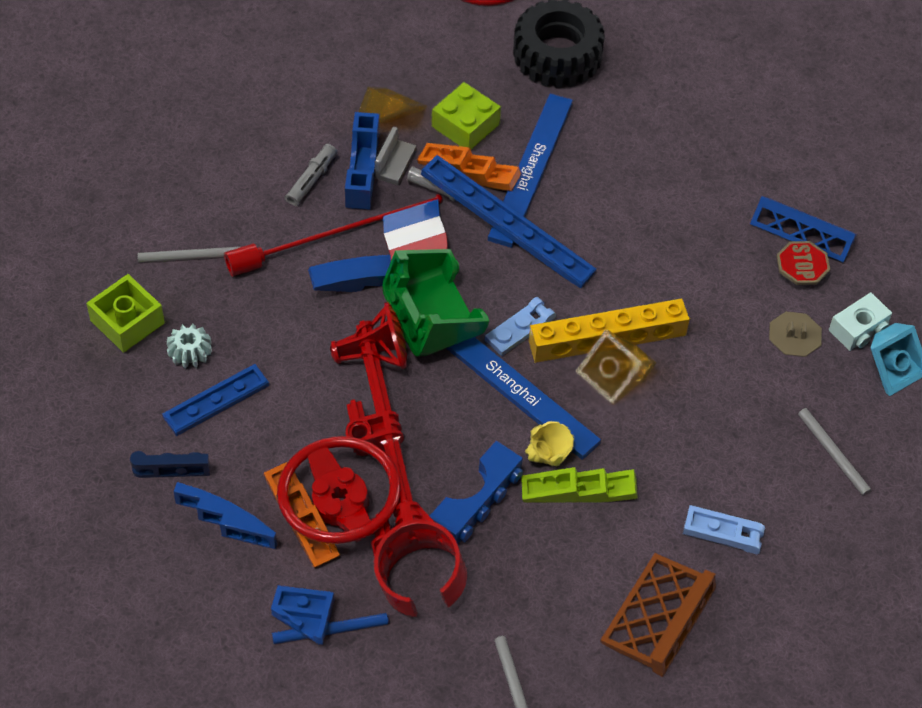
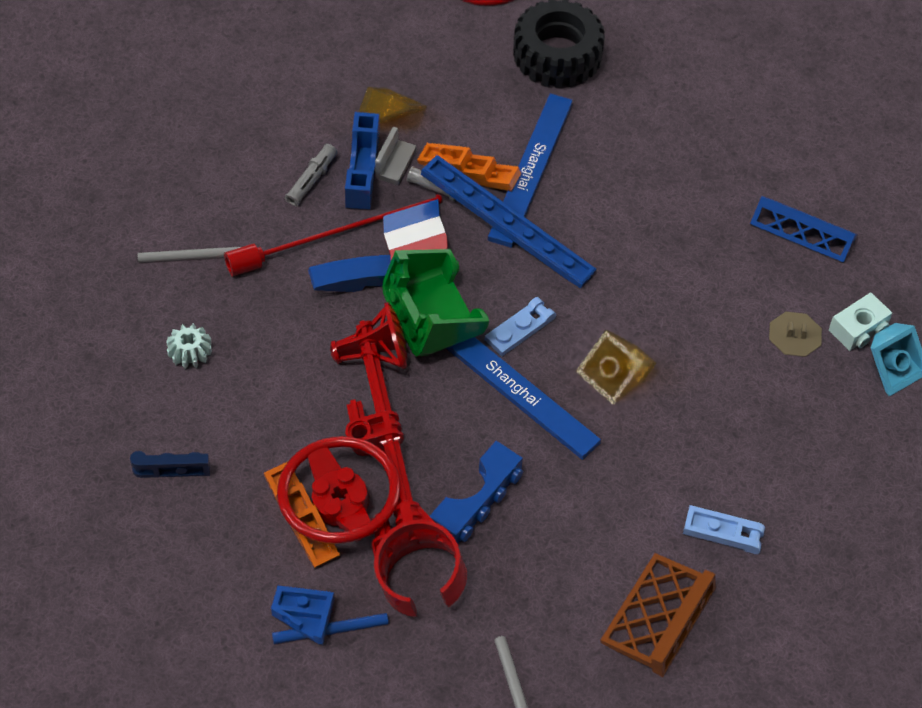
lime brick [86,274,165,353] -> none
blue tile [162,364,269,436] -> none
blue slope [173,482,277,549] -> none
lime brick [432,82,501,149] -> none
lime slope [521,467,638,503] -> none
light yellow hair [525,421,574,466] -> none
yellow brick [528,298,690,363] -> none
piece [776,241,830,285] -> none
light grey bar [798,408,872,496] -> none

